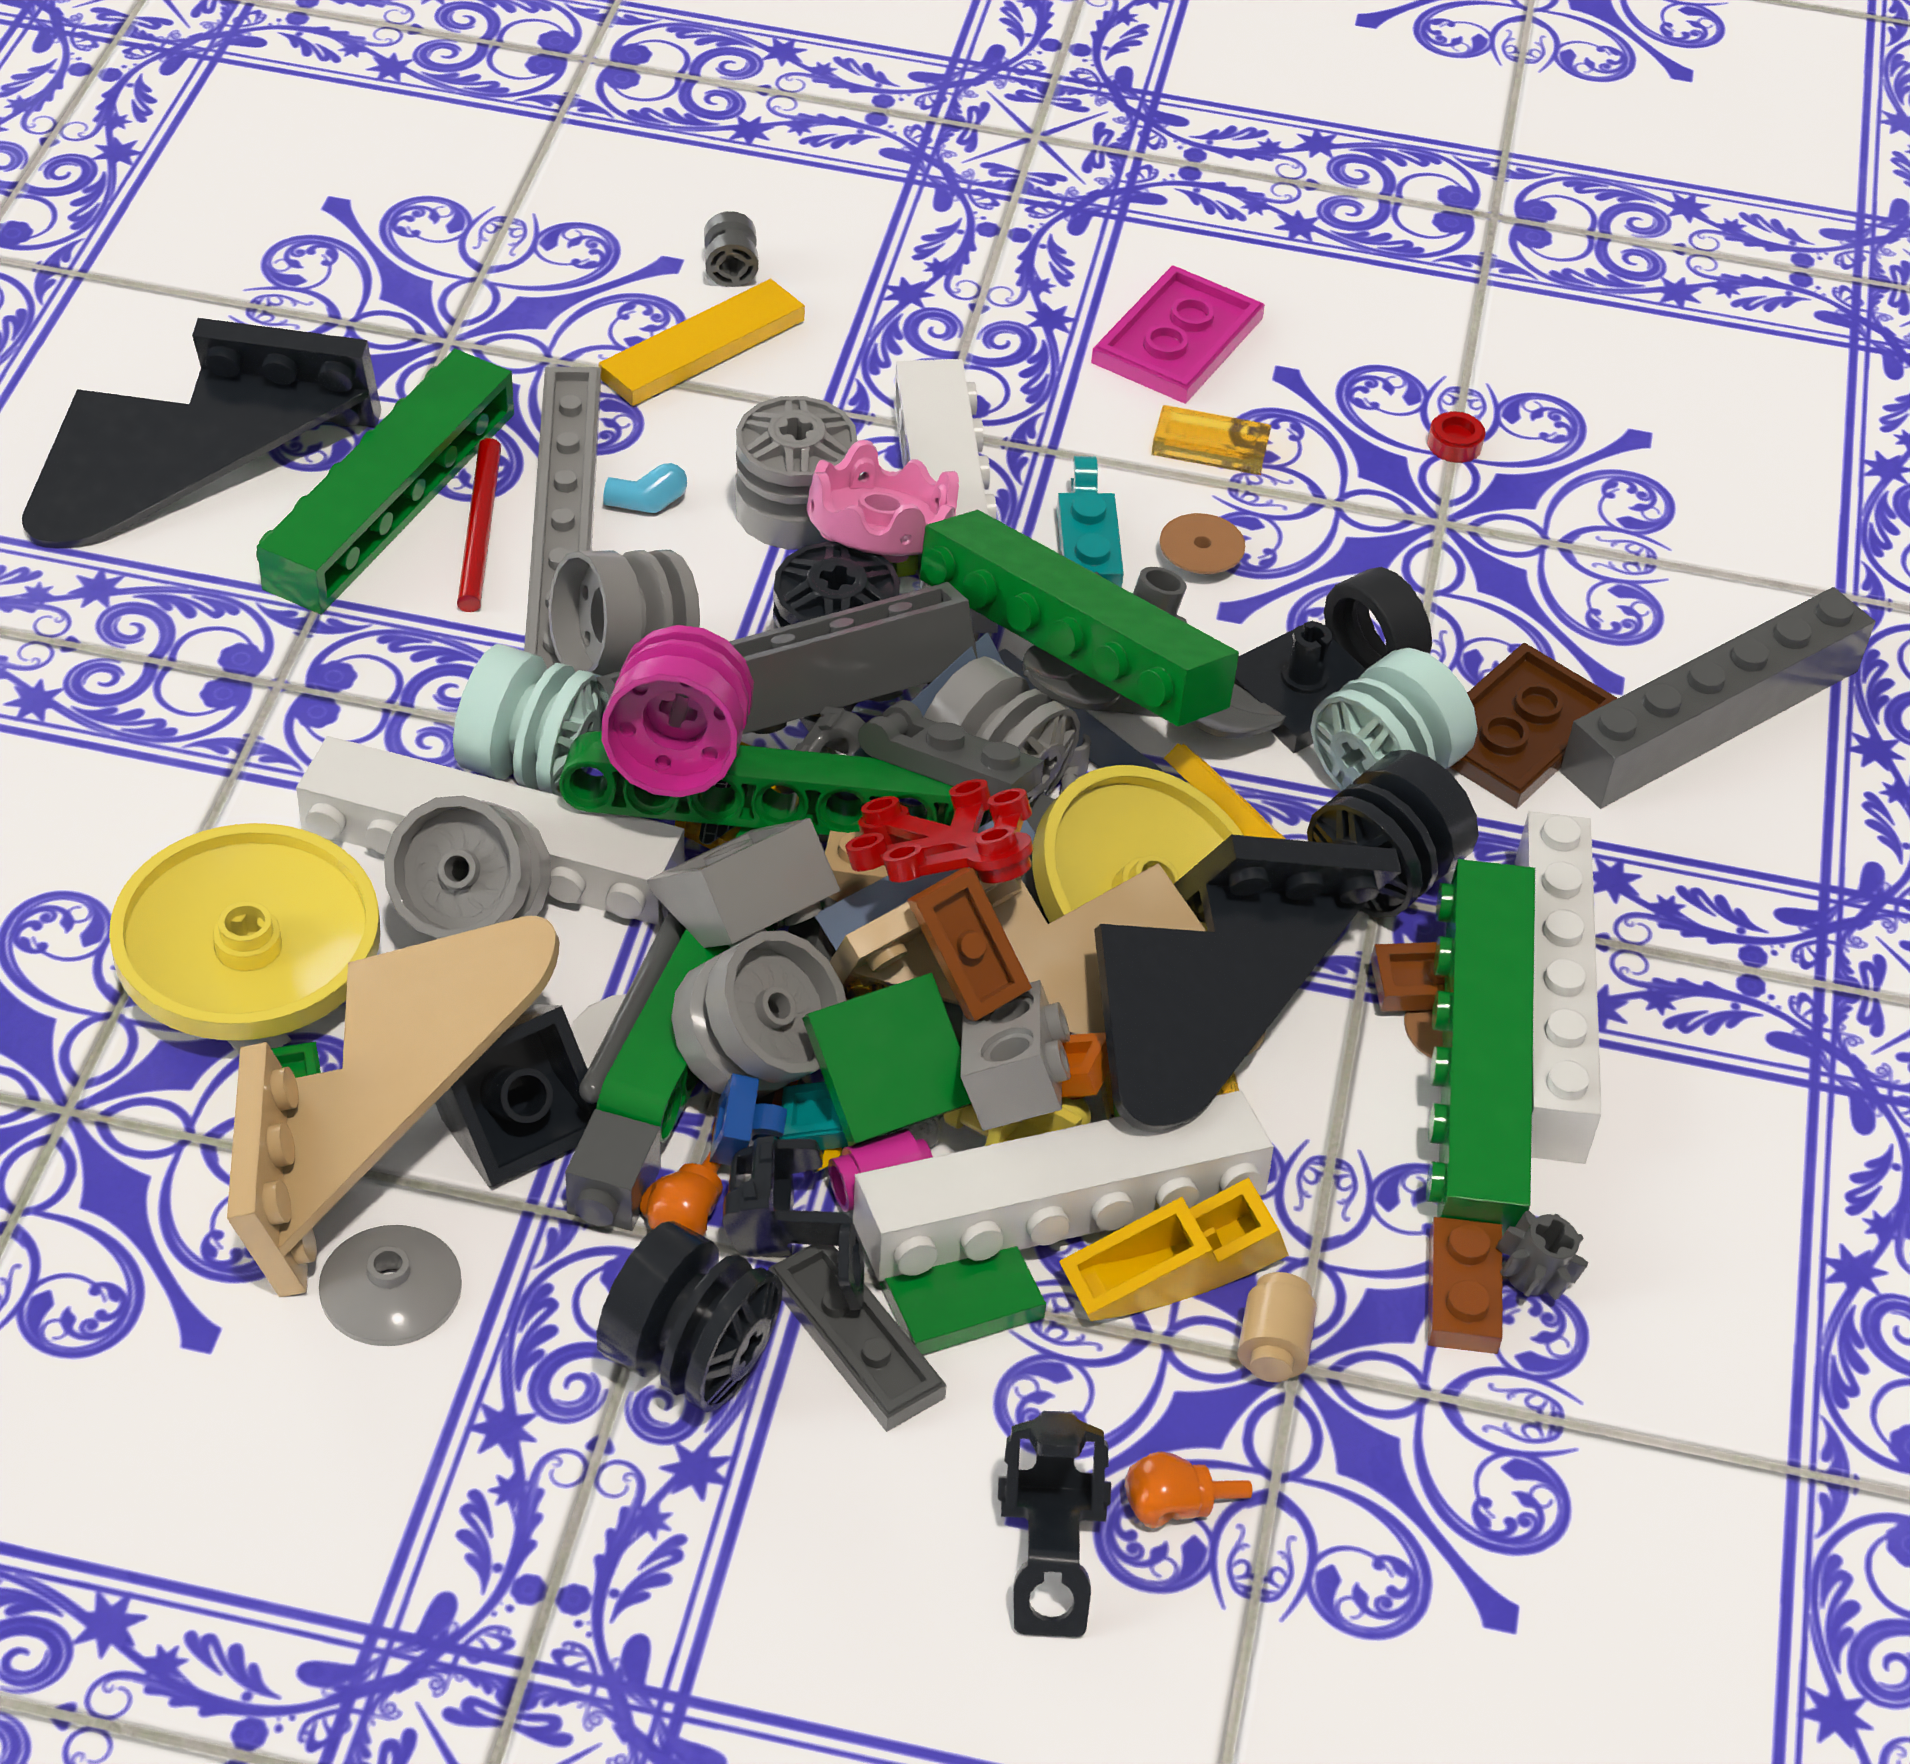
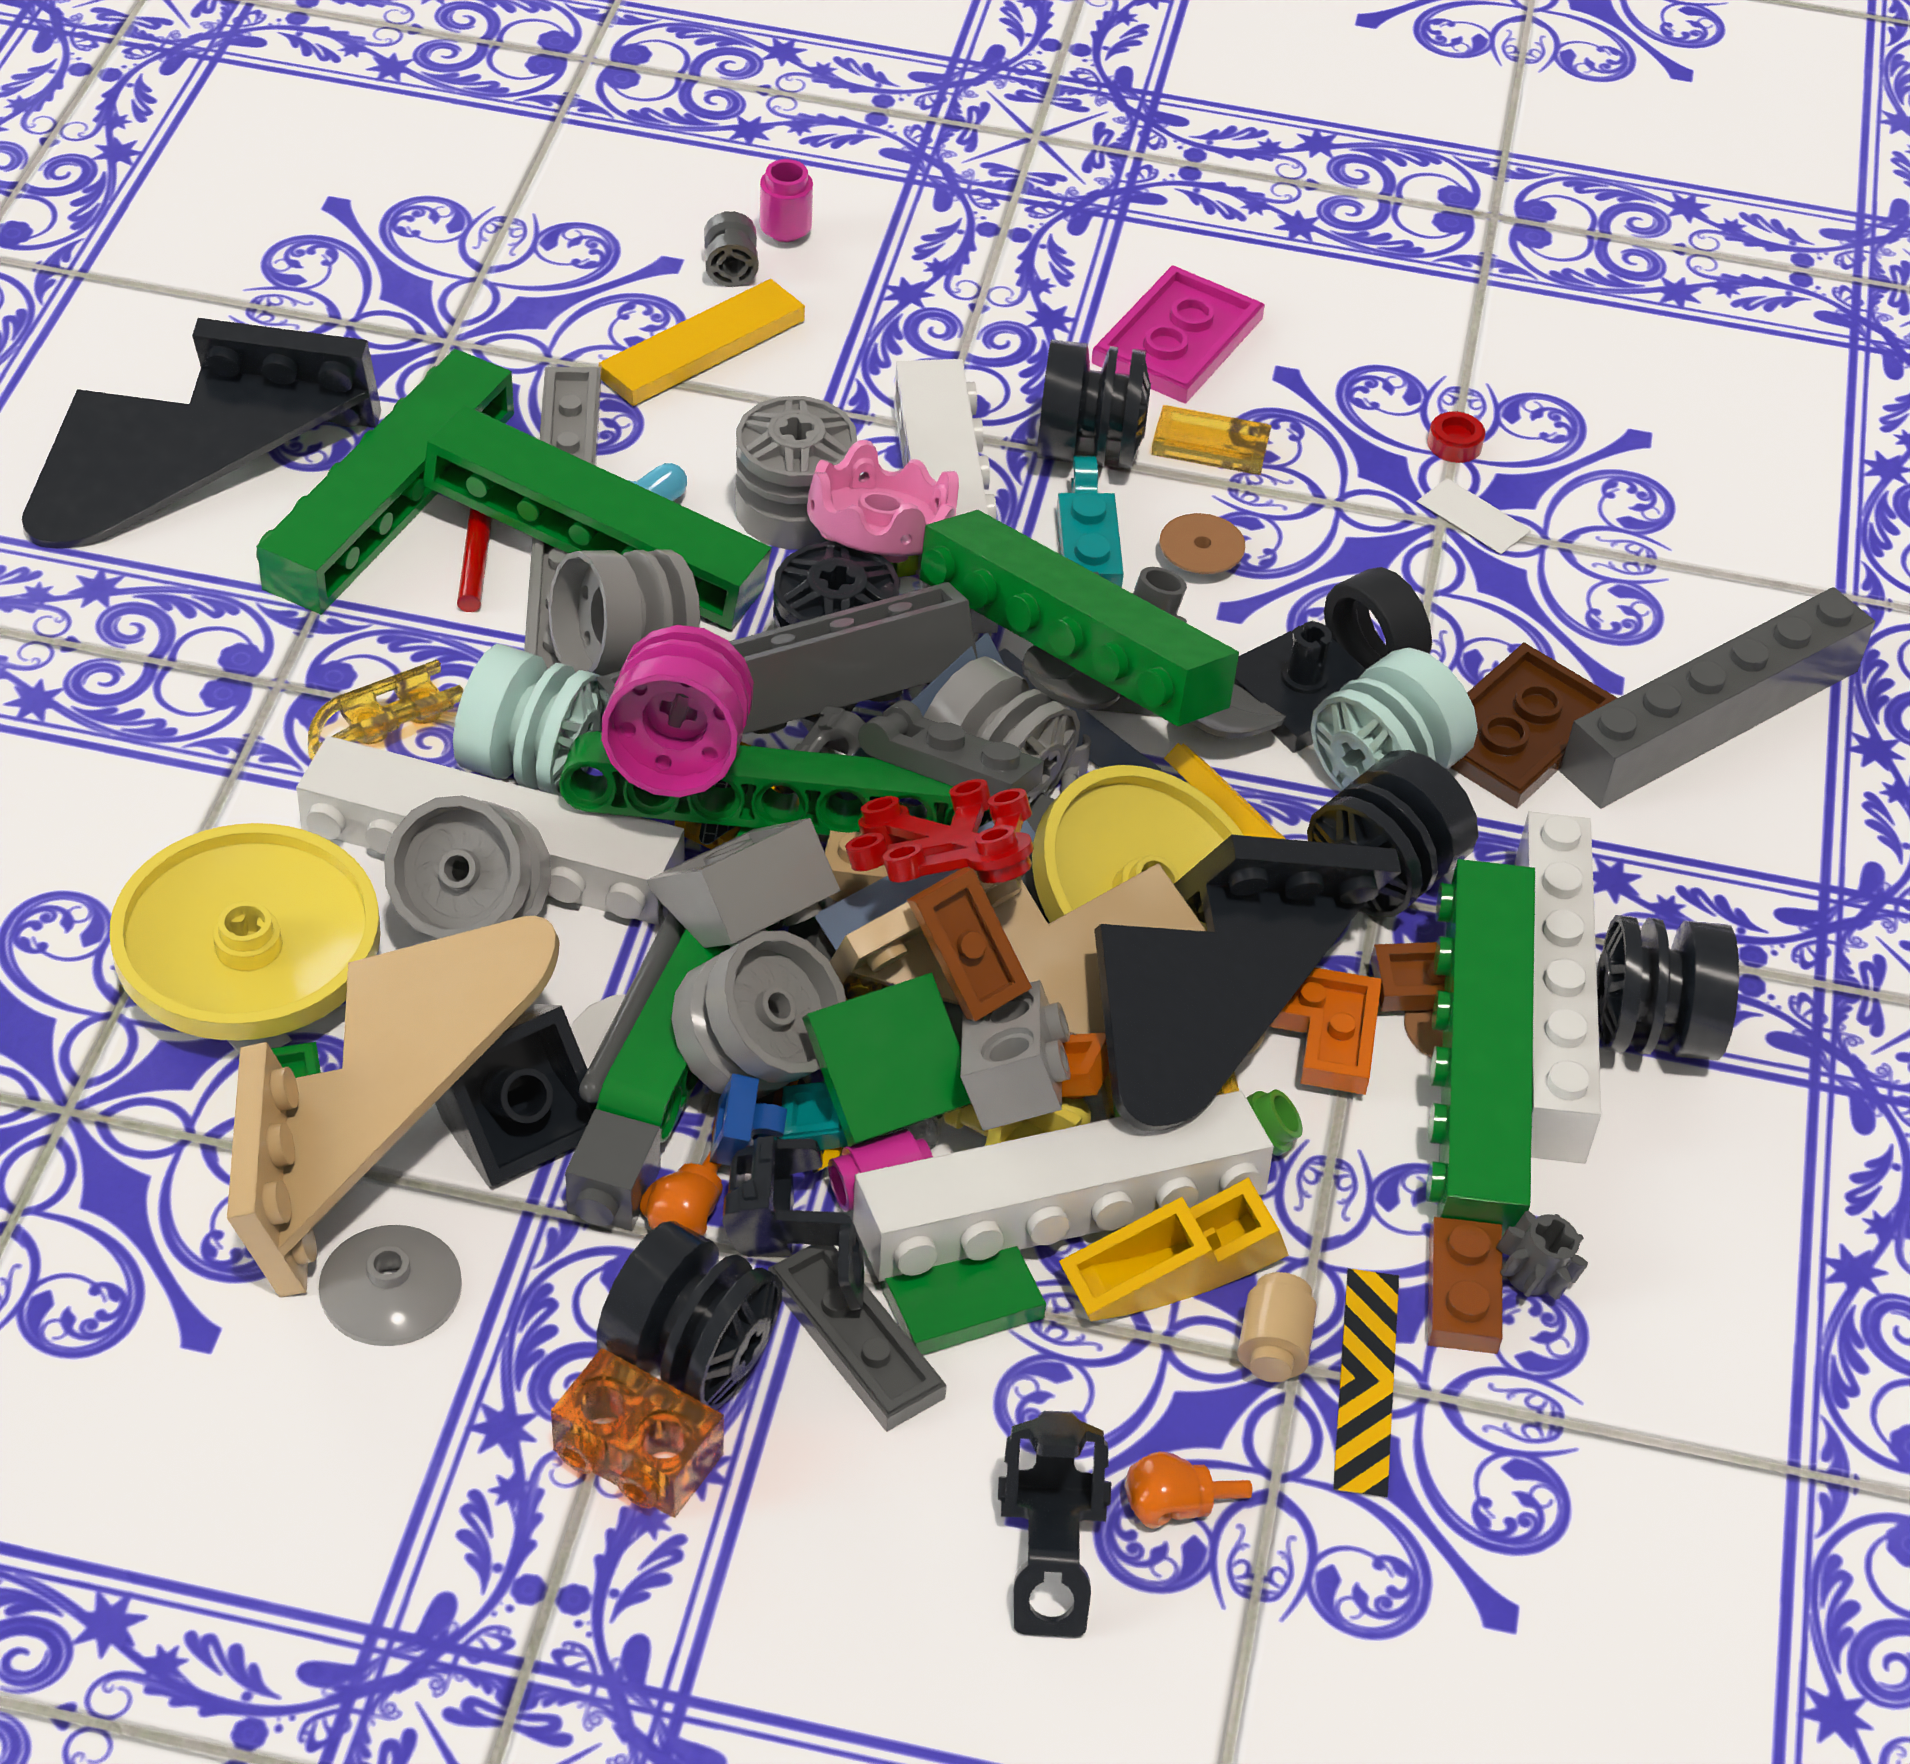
none -> clear yellow piece [307,659,463,761]
none -> green brick [423,404,772,630]
none -> clear orange brick [551,1348,724,1519]
none -> dark pink brick [759,159,813,242]
none -> black wheel [1037,339,1151,469]
none -> bright green plate [1246,1089,1303,1156]
none -> orange plate [1269,967,1382,1095]
none -> sticker [1333,1268,1399,1498]
none -> white sticker [1416,478,1532,554]
none -> black wheel [1597,915,1739,1060]

